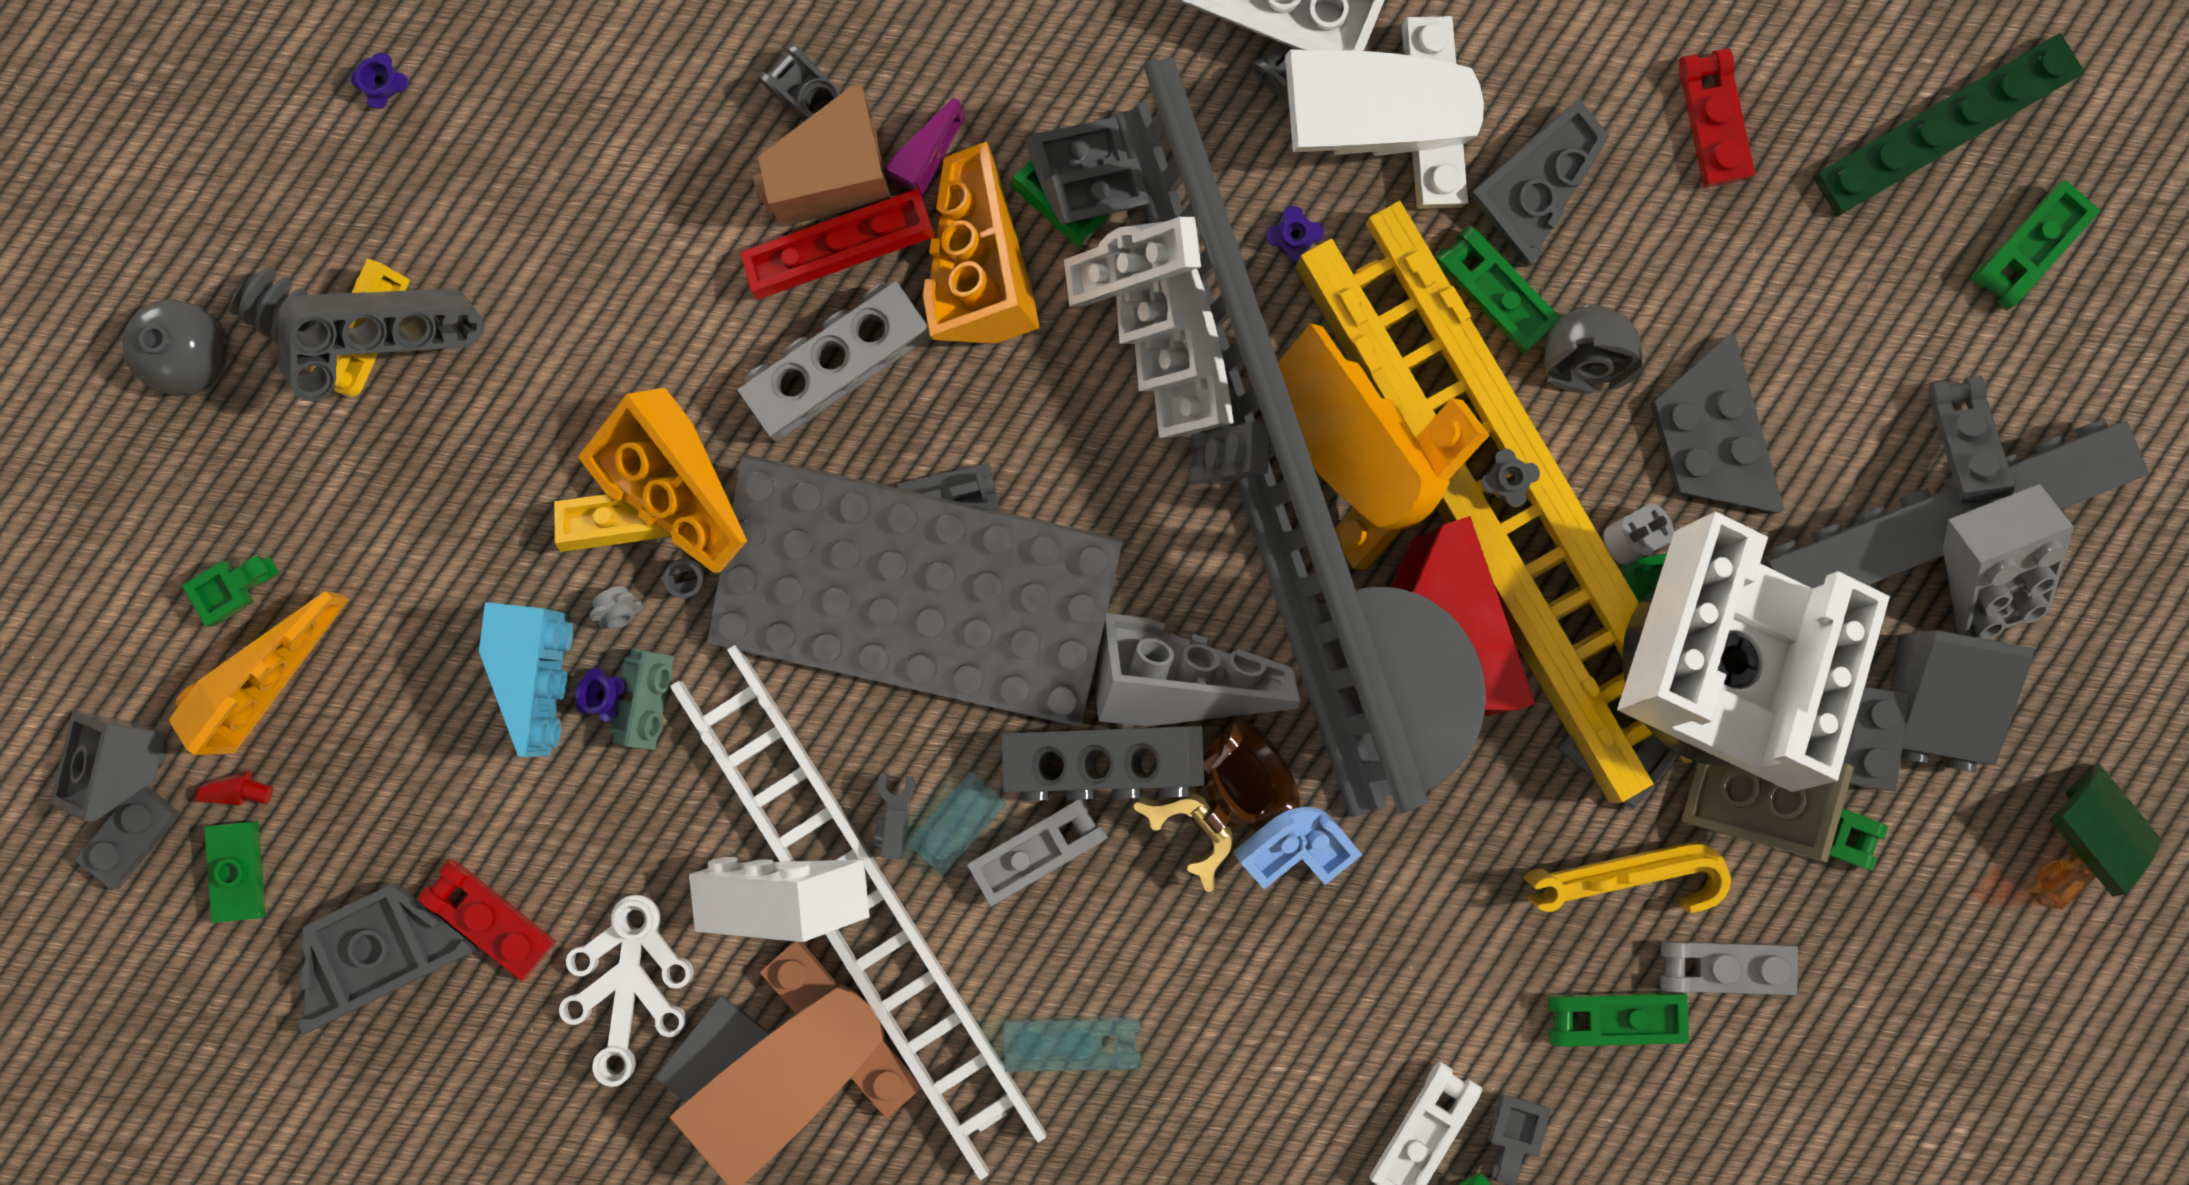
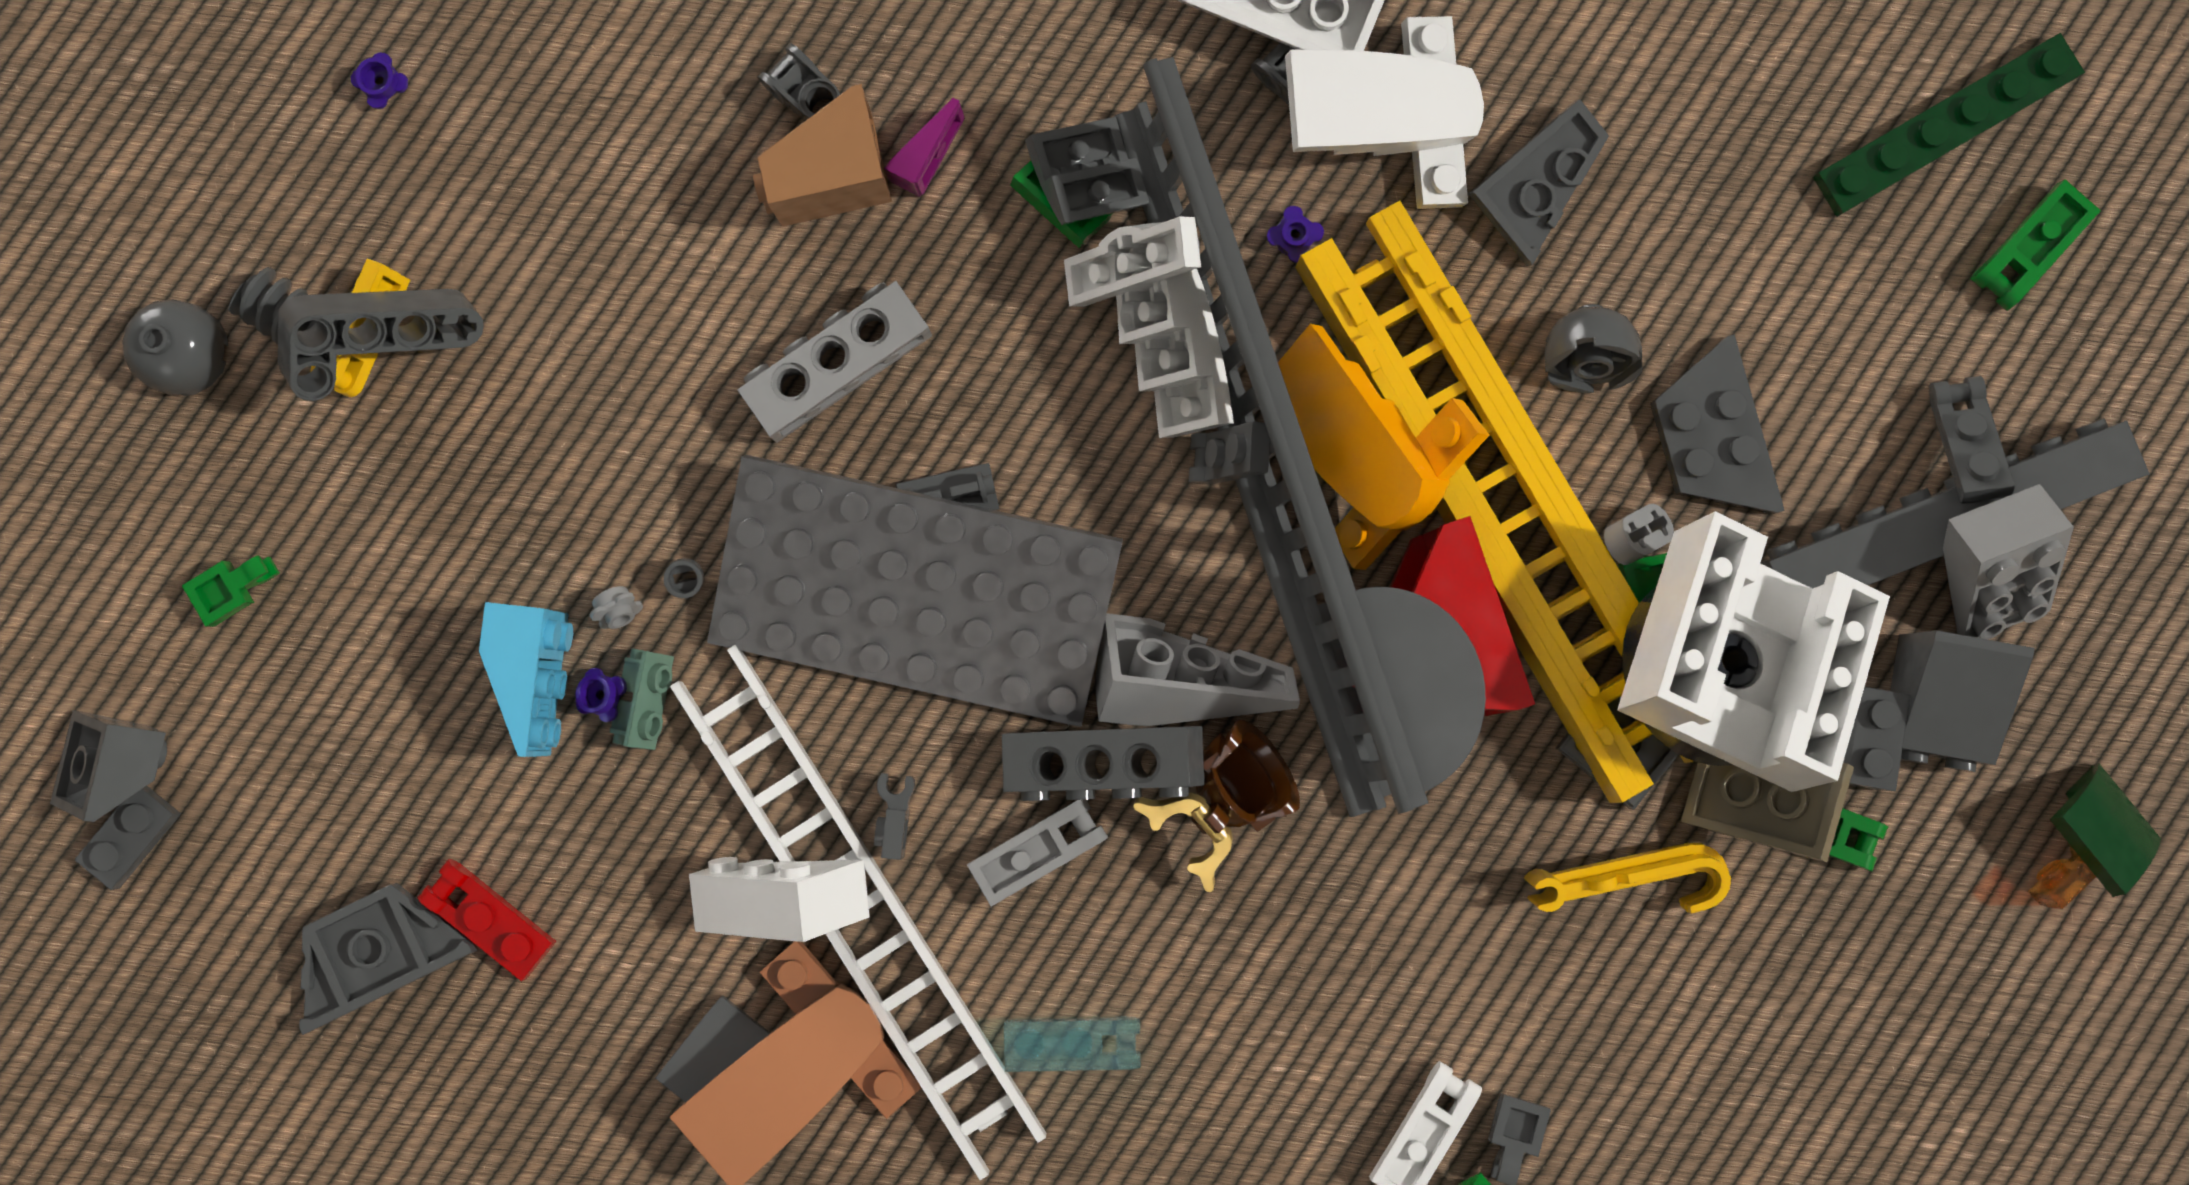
light orange wedge [168,591,349,755] -> none
red bar [194,770,273,806] -> none
green plate [204,821,266,923] -> none
yellow plate [554,494,671,552] -> none
white plant [559,895,694,1087] -> none
light orange wedge [578,387,747,573] -> none
red plate [740,188,935,300] -> none
clear light blue plate [907,771,1007,876] -> none
light orange wedge [923,141,1040,343] -> none
light blue plate [1233,807,1362,890] -> none
green plate [1434,225,1561,354] -> none
dark grey plate [1481,449,1540,507] -> none
green plate [1548,992,1689,1047] -> none
light grey plate [1660,940,1798,995] -> none
red plate [1679,48,1756,188] -> none

